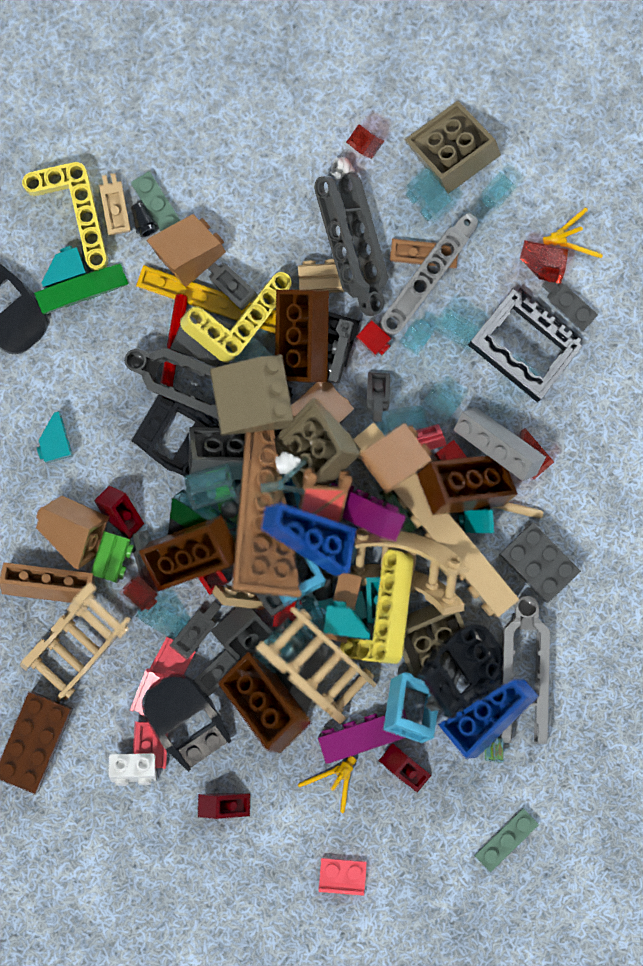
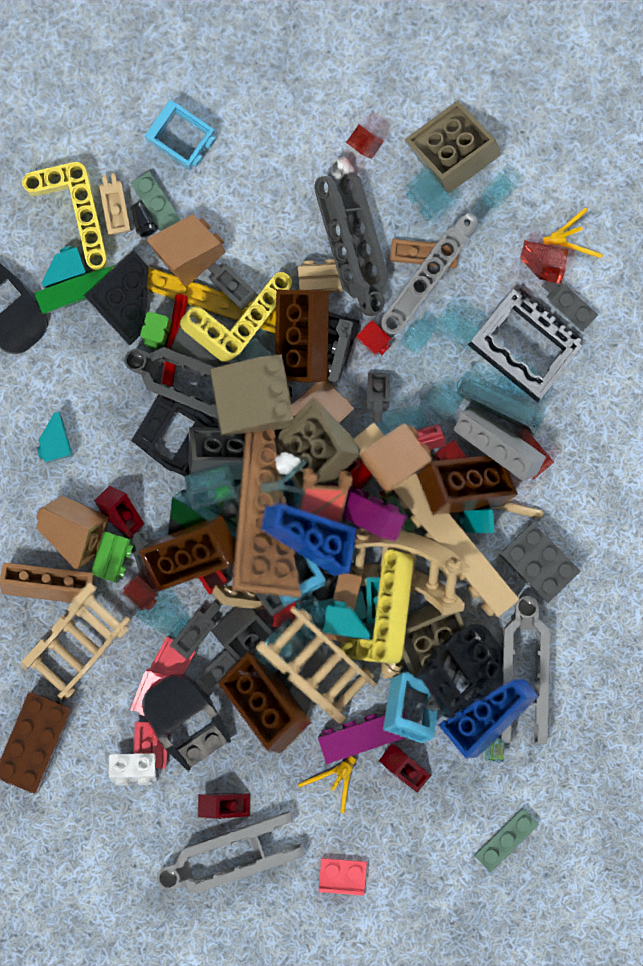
none -> black plate [83,250,148,345]
none -> bright green brick [140,312,171,350]
none -> medium azure window [145,100,216,170]
none -> light grey piece [157,811,305,894]
none -> red brick [344,458,373,490]
none -> tan plate [381,661,404,679]
none -> clear light blue slope [457,372,545,436]

